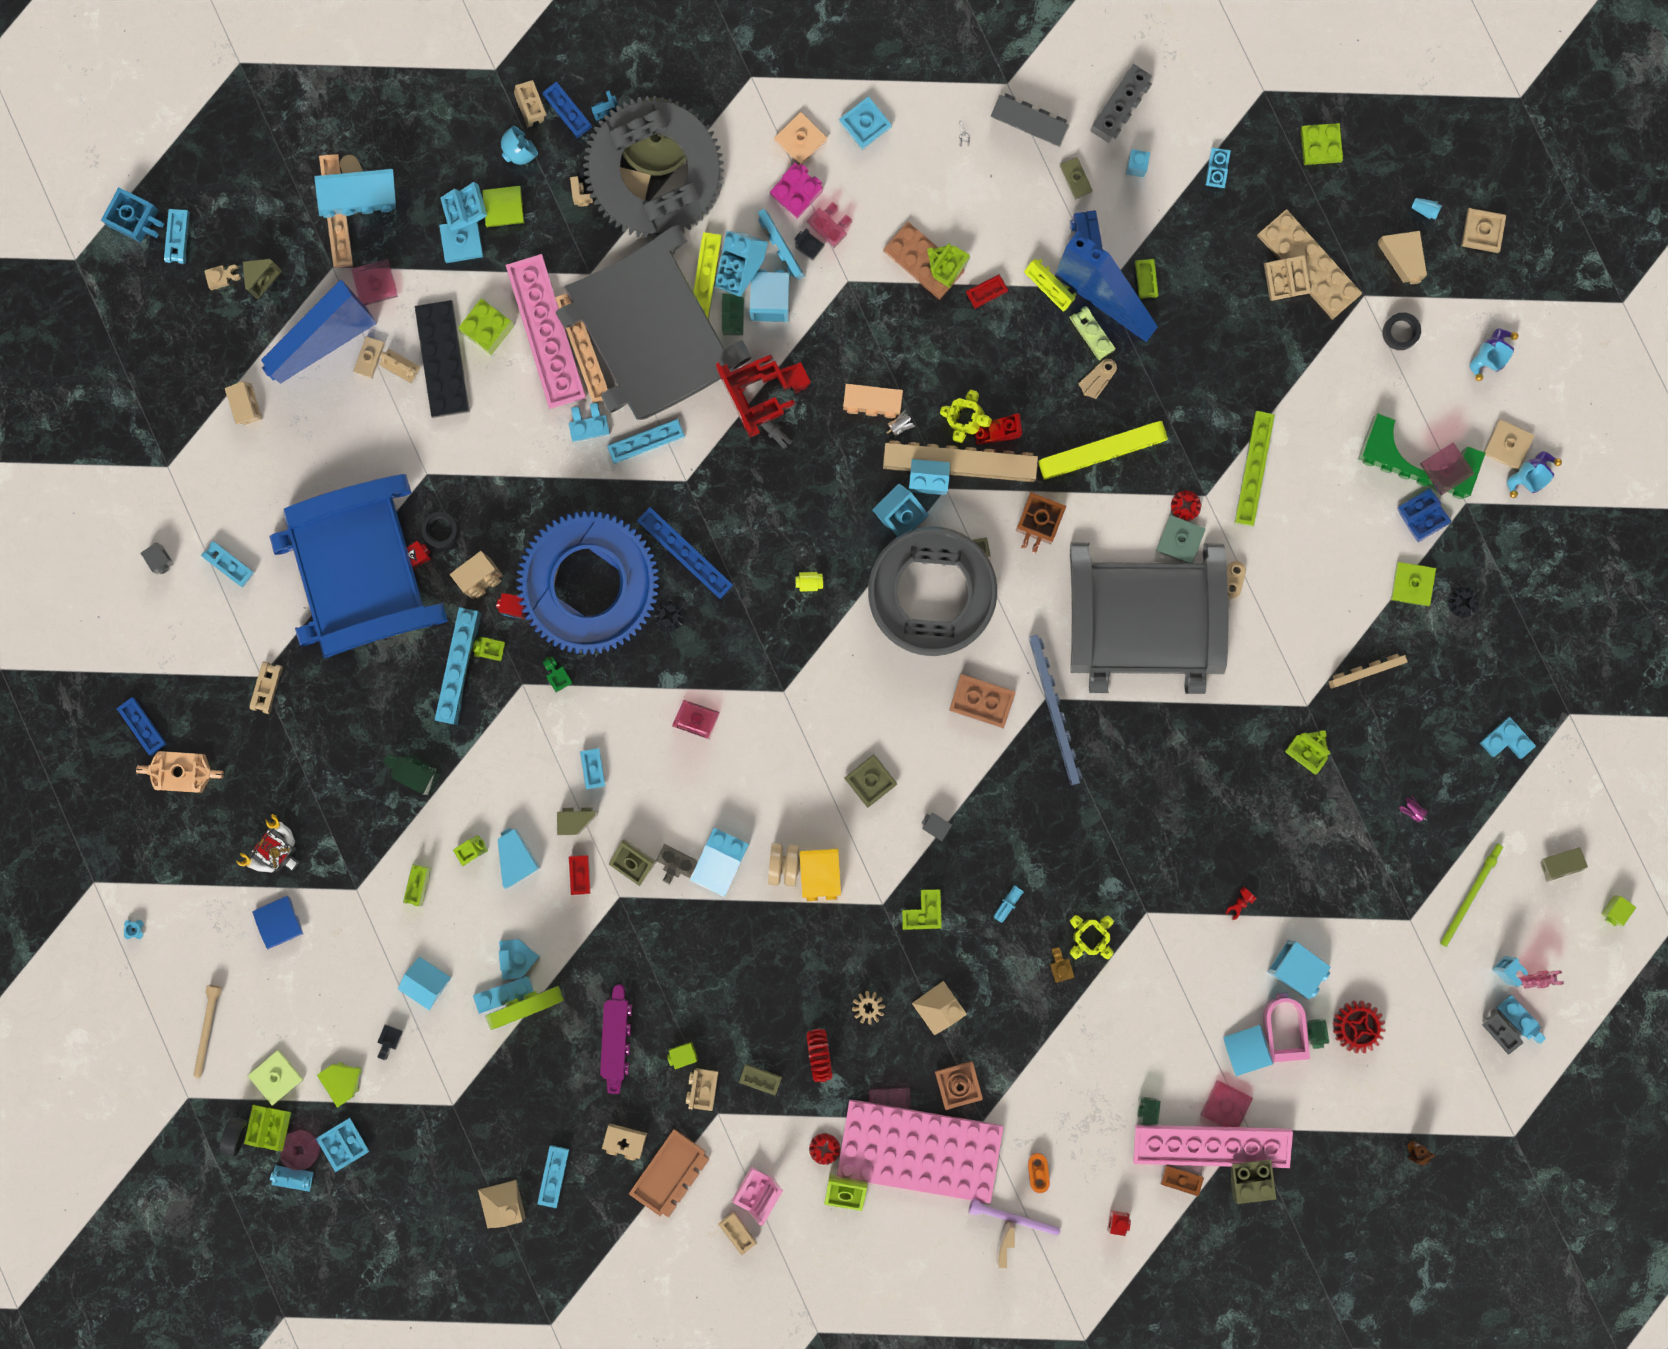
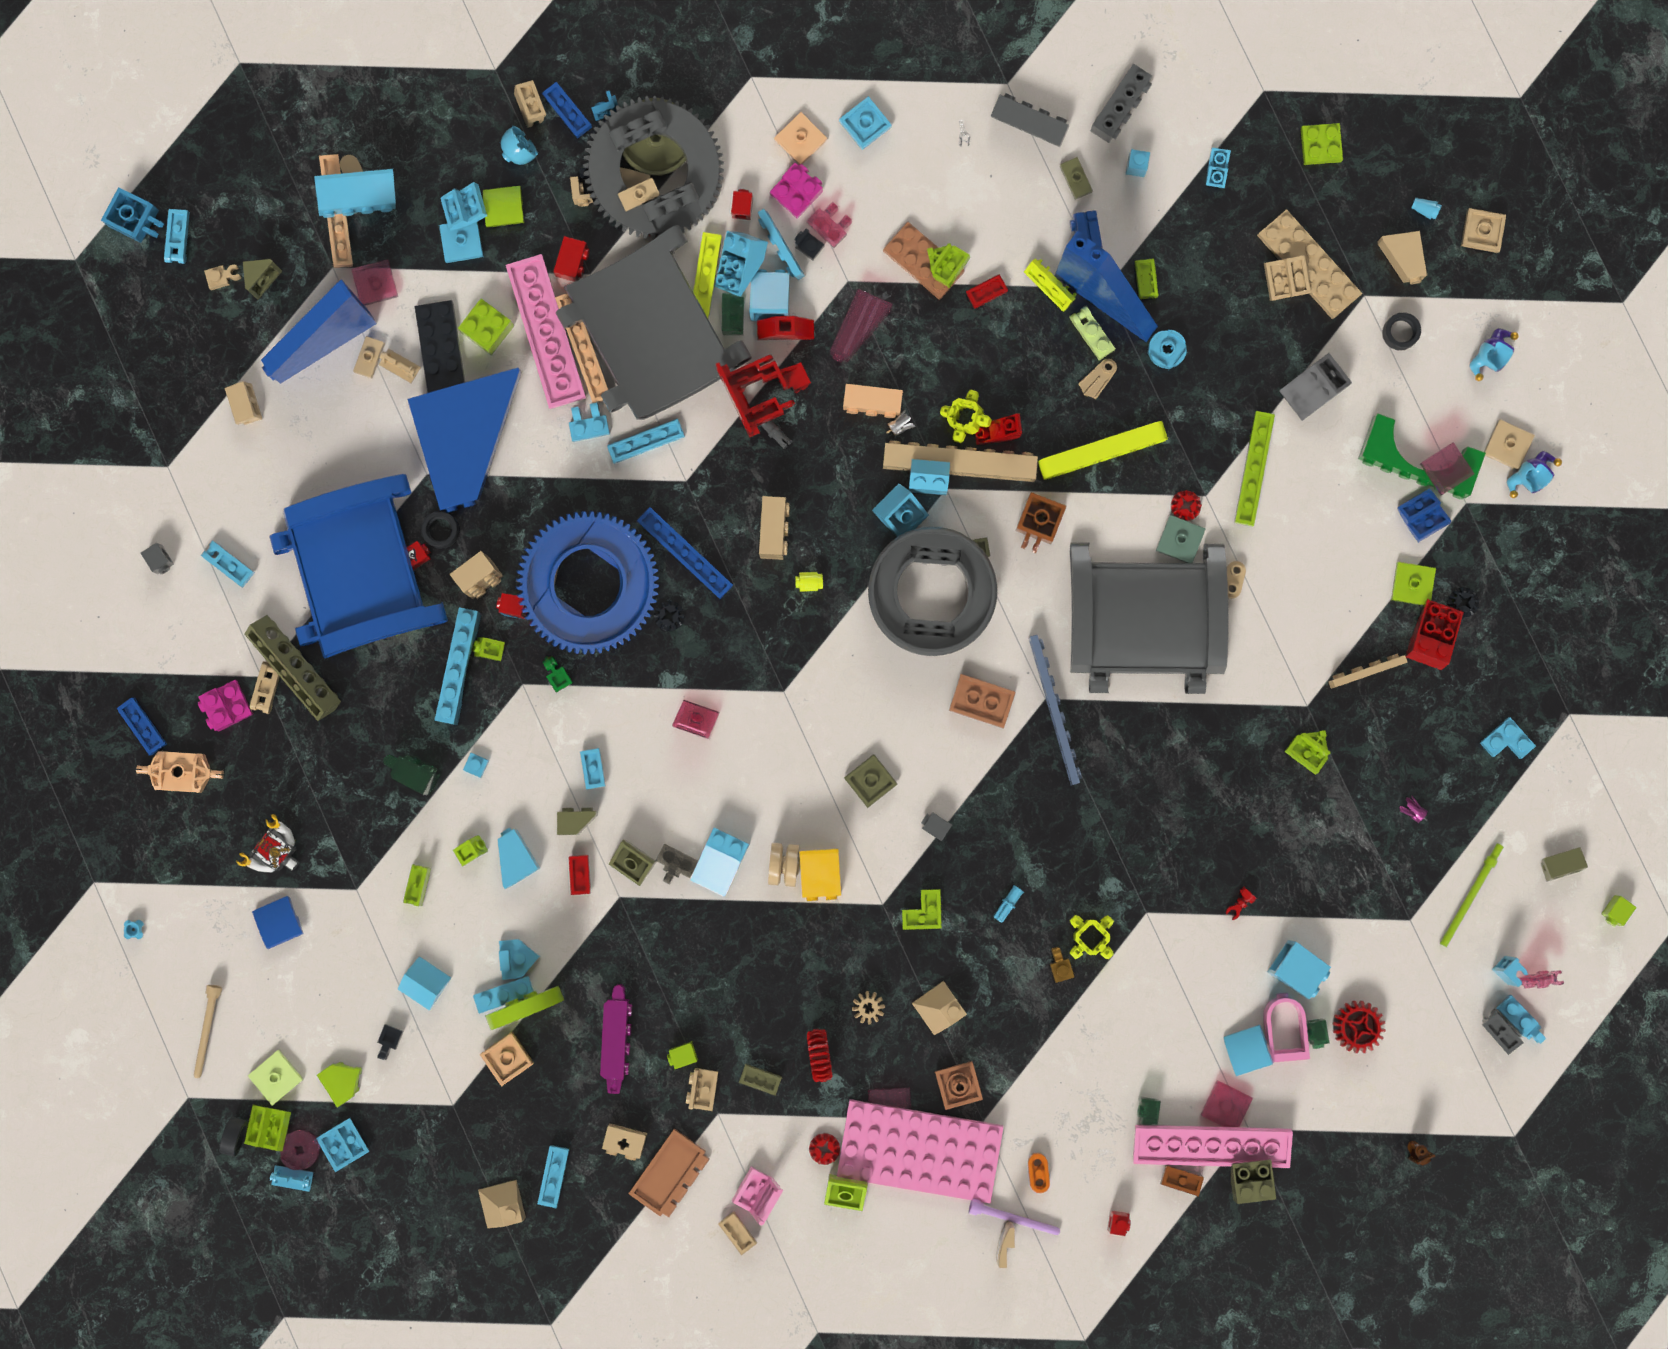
none -> dark pink plate [198,680,253,732]
none -> olive brick [244,615,341,721]
none -> blue slope [407,368,521,513]
none -> medium azure plate [463,753,489,778]
none -> light nougat plate [480,1031,534,1086]
none -> red brick [554,236,590,282]
none -> tan plate [617,178,660,212]
none -> red brick [731,189,753,220]
none -> red slope [757,316,814,340]
none -> tan brick [759,496,790,560]
none -> clear pink slope [830,289,893,362]
none -> medium azure plate [1148,330,1187,369]
none -> flat silver slope [1279,353,1352,421]
none -> red slope [1406,599,1464,670]

